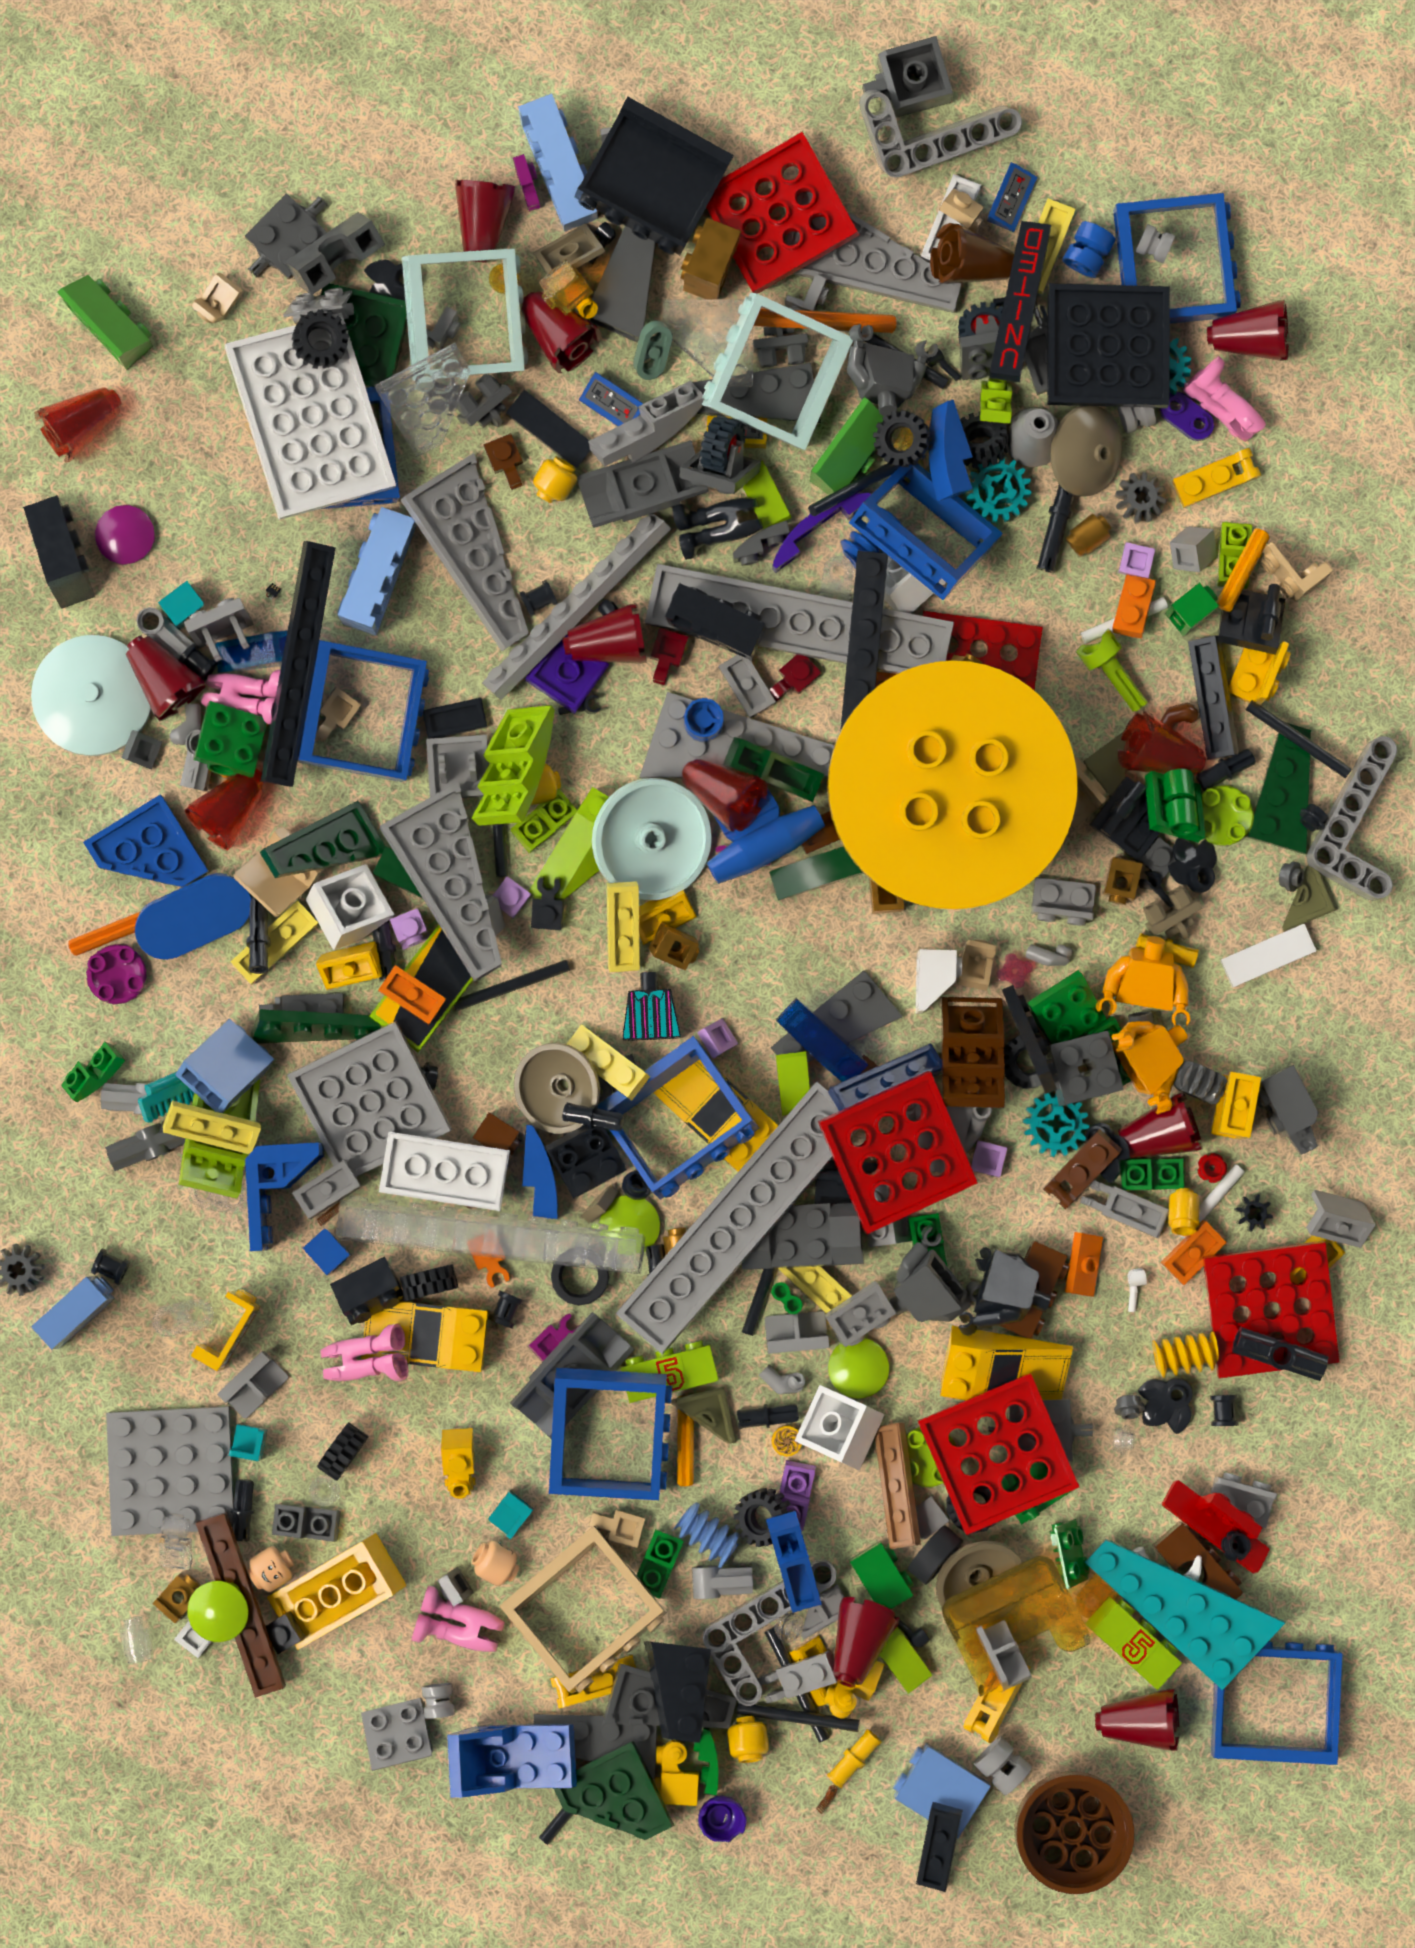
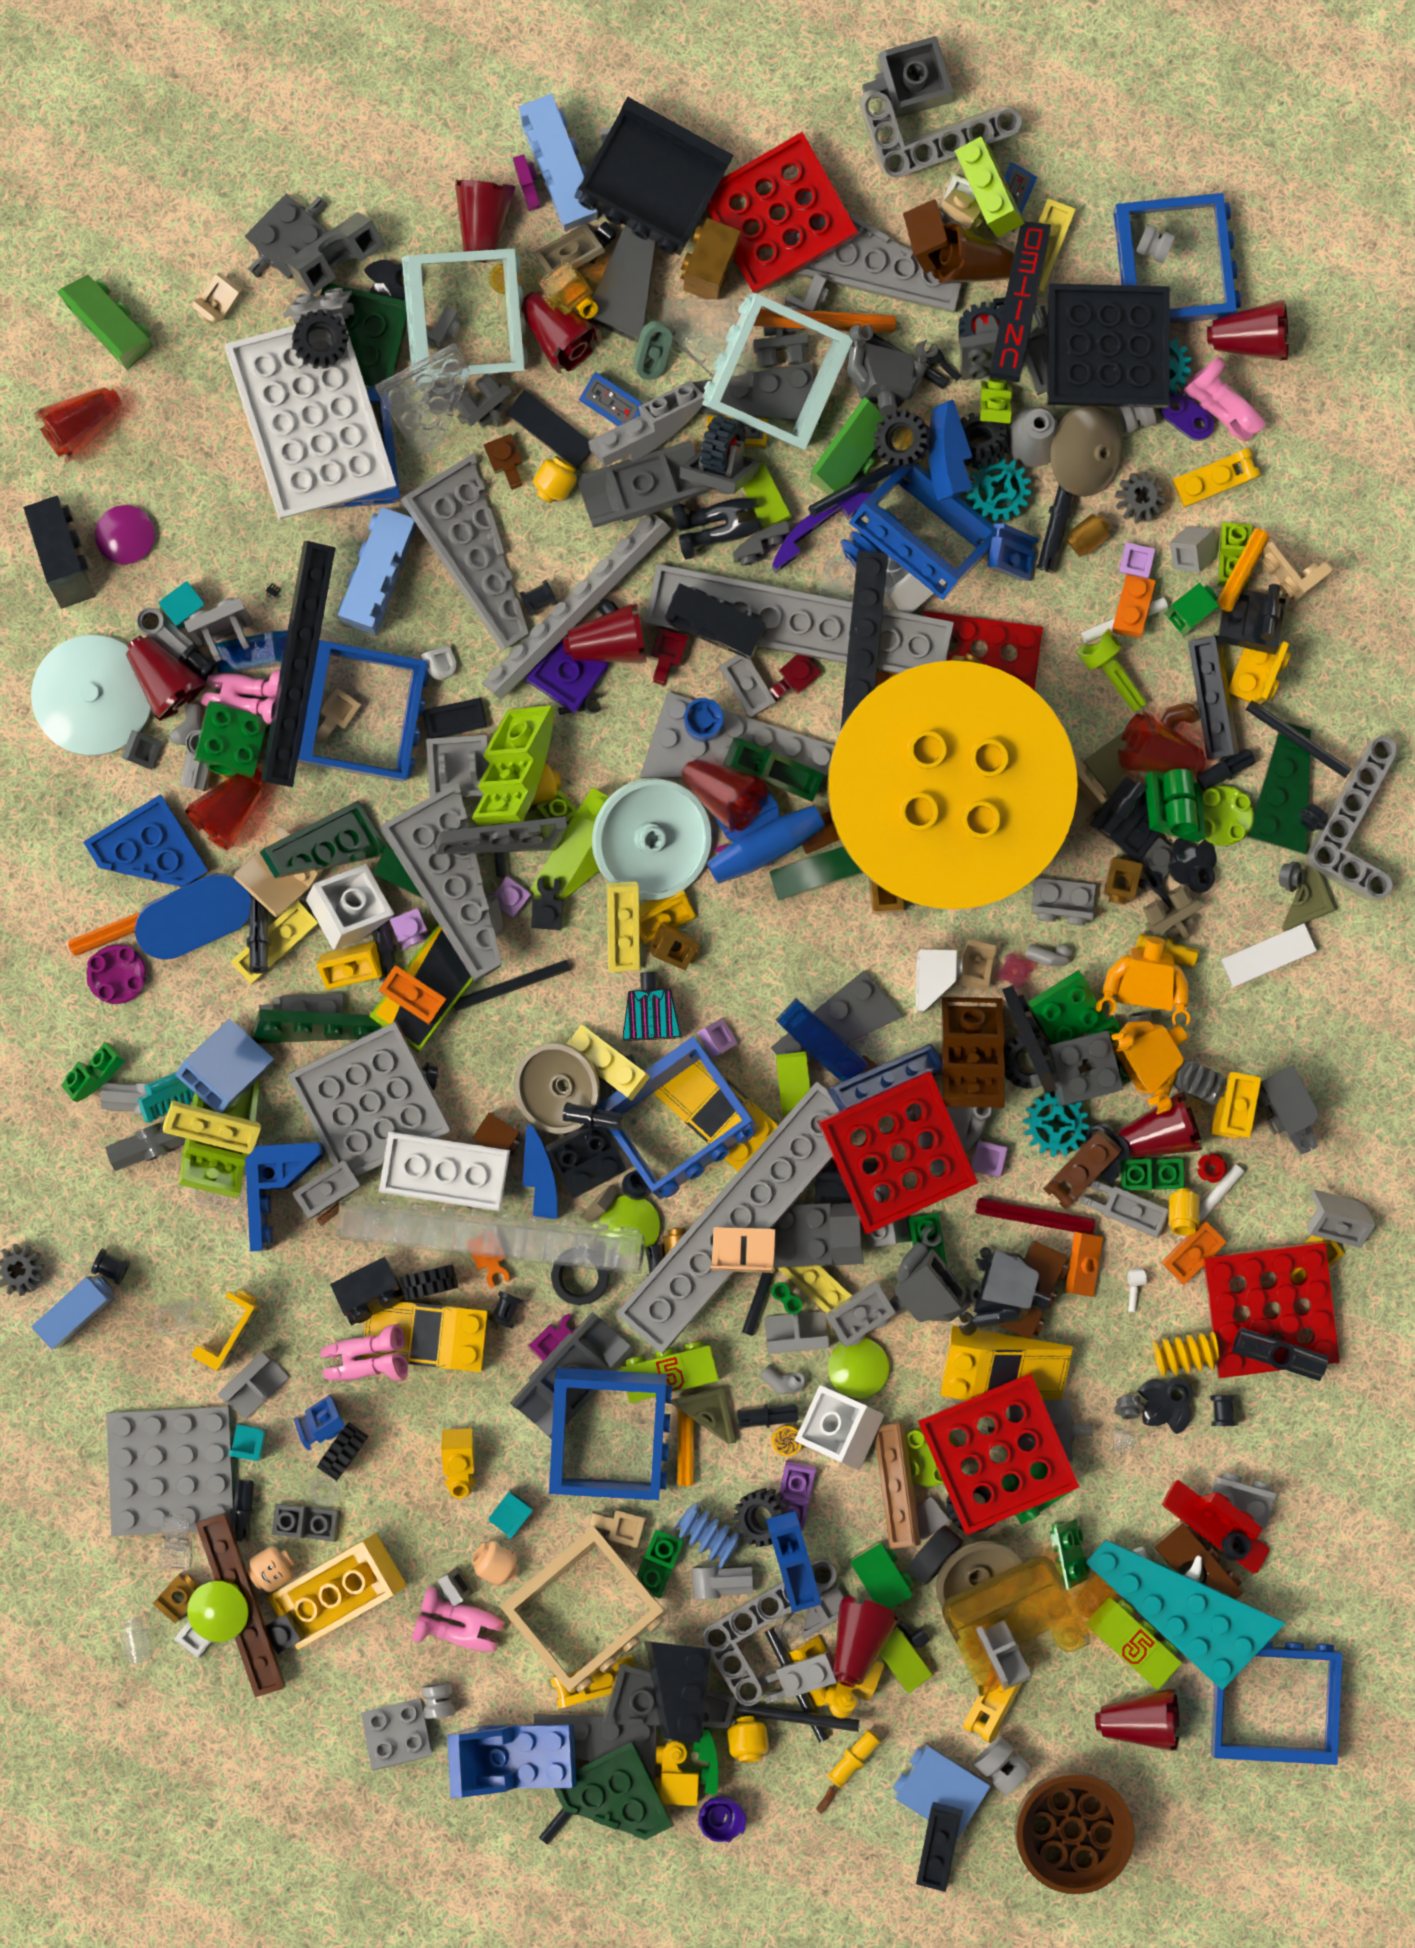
blue panel [303,1229,352,1275] -> none
blue wheel [1062,221,1116,278] -> none
black gear [1234,1194,1273,1232] -> none
none -> blue plate [293,1395,345,1451]
none -> white tile [421,645,456,680]
none -> dark grey wing [434,816,567,855]
none -> light nougat piece [710,1227,776,1273]
none -> reddish brown panel [903,199,949,274]
none -> lime brick [955,136,1025,238]
none -> dark red axle [975,1198,1095,1235]
none -> blue plate [987,523,1038,581]

